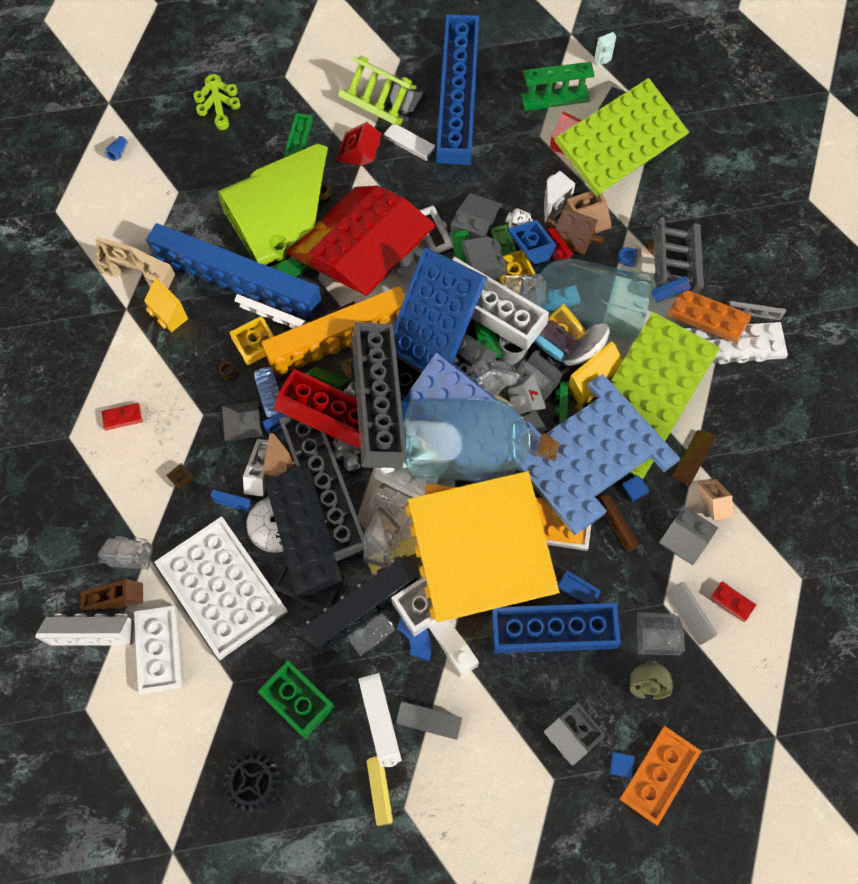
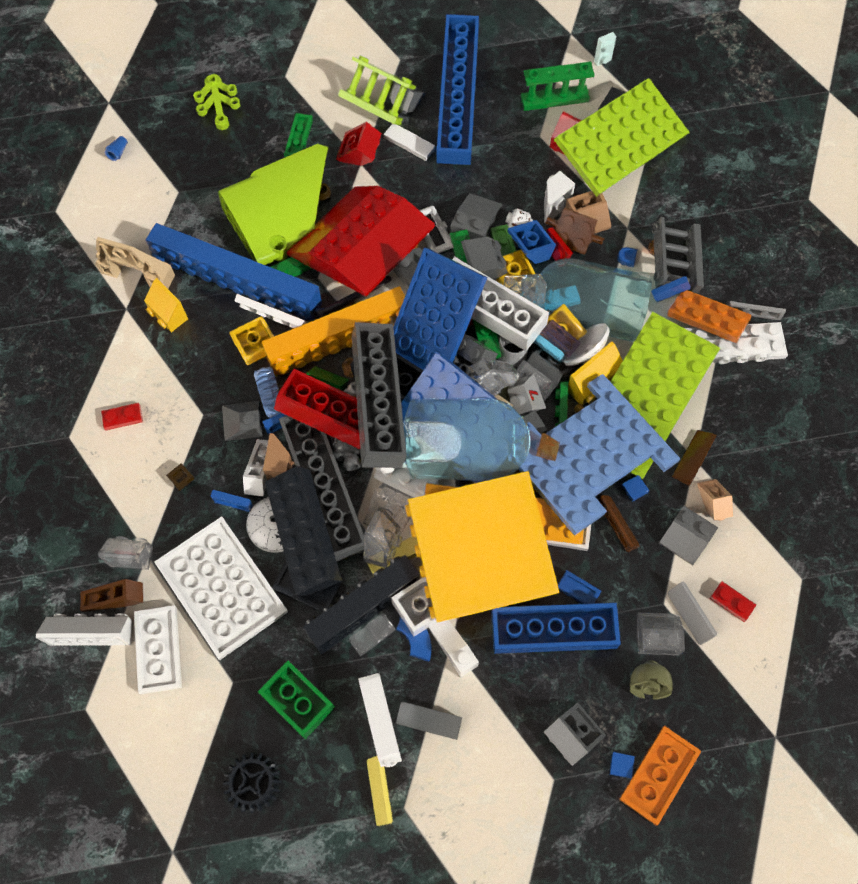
dark brown plate [218,362,237,380] -> none
none -> black bar [314,275,392,319]

